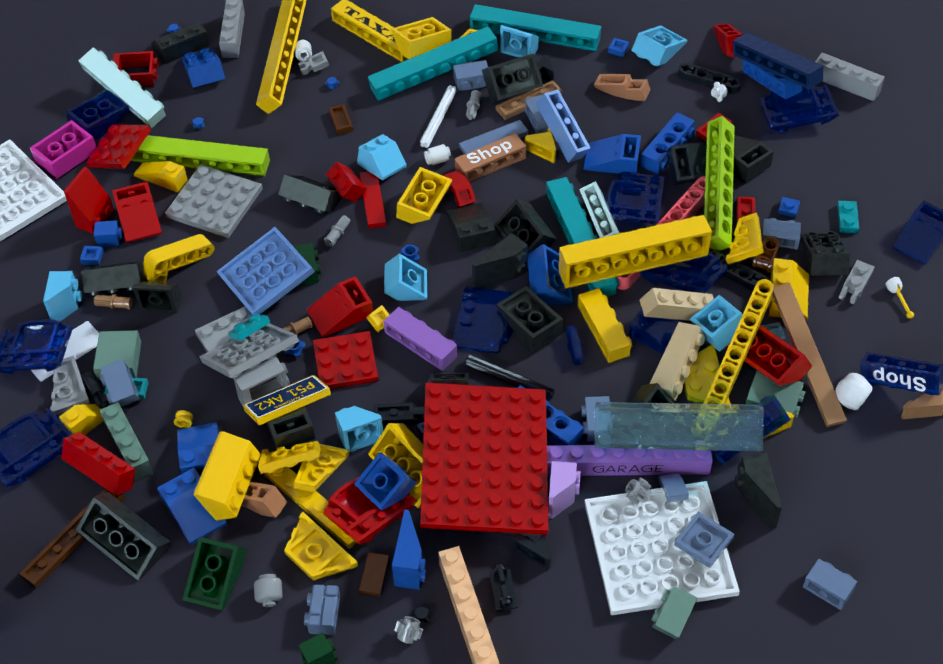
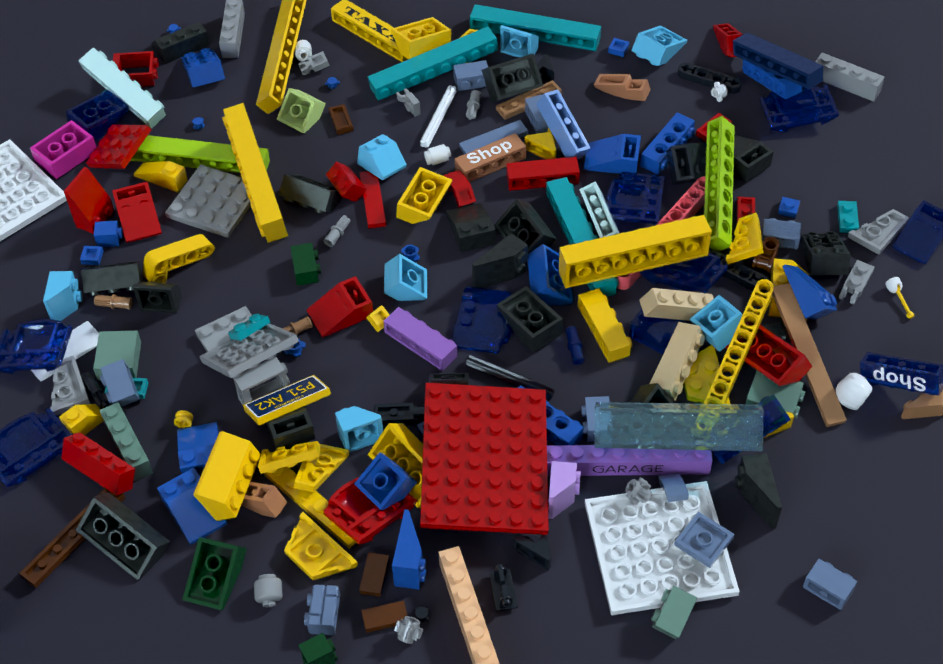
medium blue plate [216,227,315,315] -> none
red plate [313,331,379,389] -> none
none -> yellow brick [222,103,288,243]
none -> yellowish green slope [277,88,326,133]
none -> reddish brown tile [361,601,407,633]
none -> light grey plate [396,89,421,117]
none -> red brick [506,157,580,191]
none -> blue slope [782,264,837,320]
none -> light grey wing [847,209,909,255]

